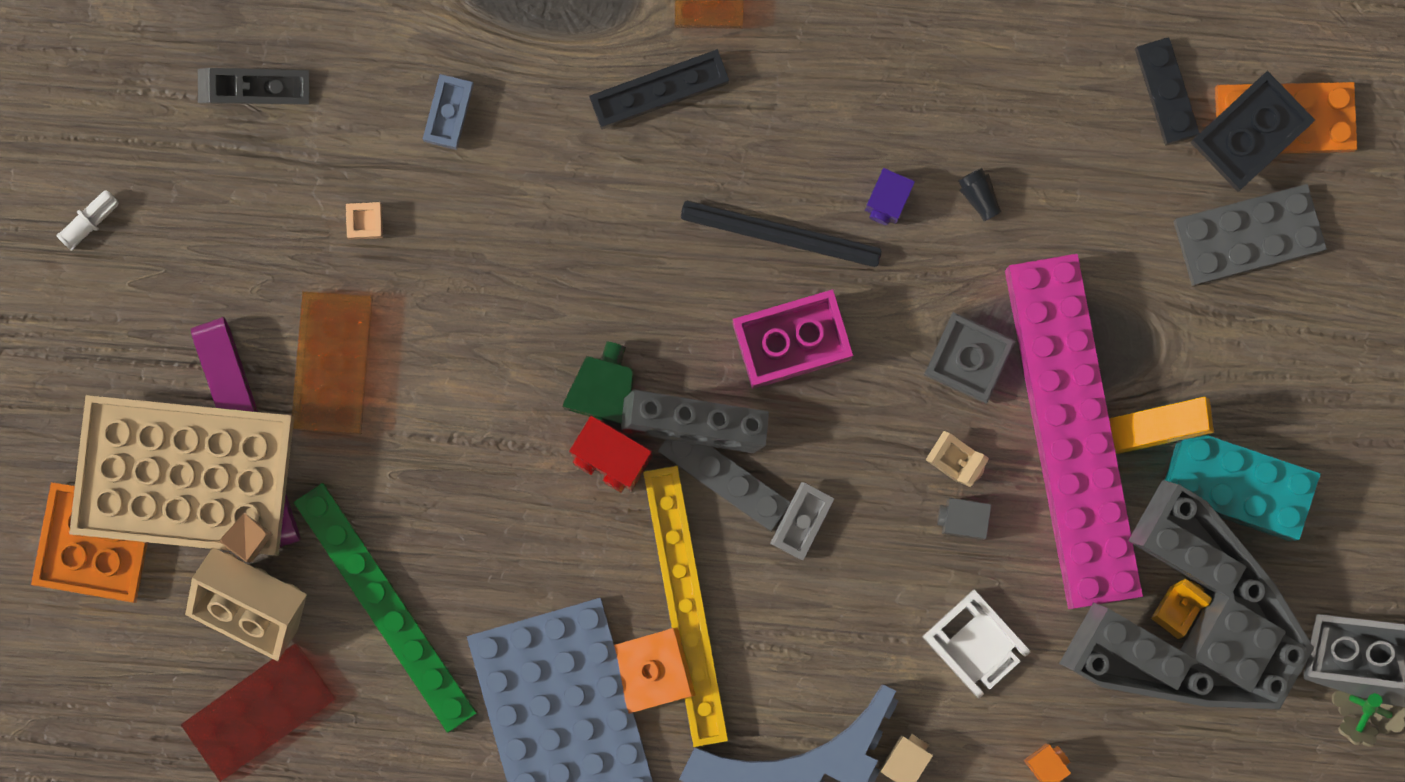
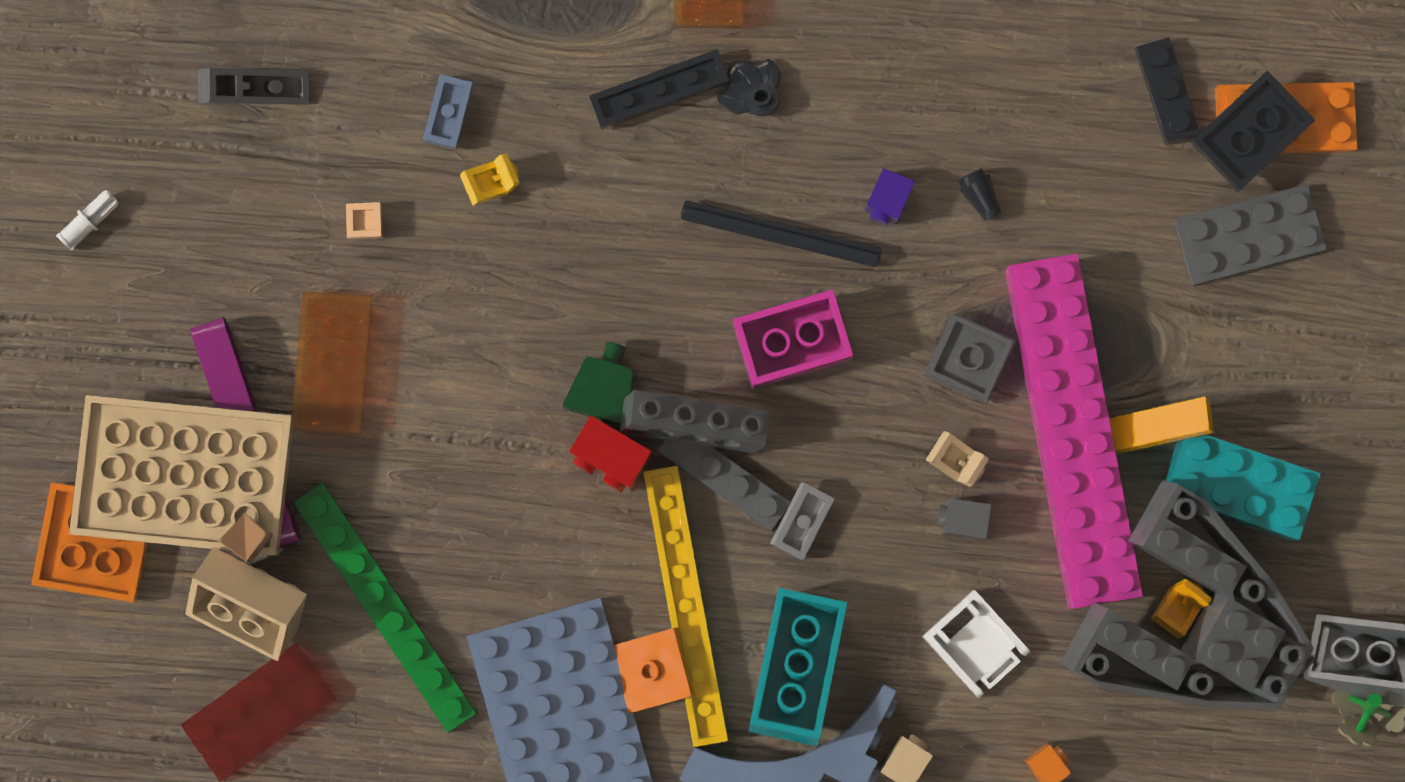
none -> yellow bracket [460,153,519,206]
none -> black plate [717,59,781,116]
none -> teal brick [748,588,847,746]

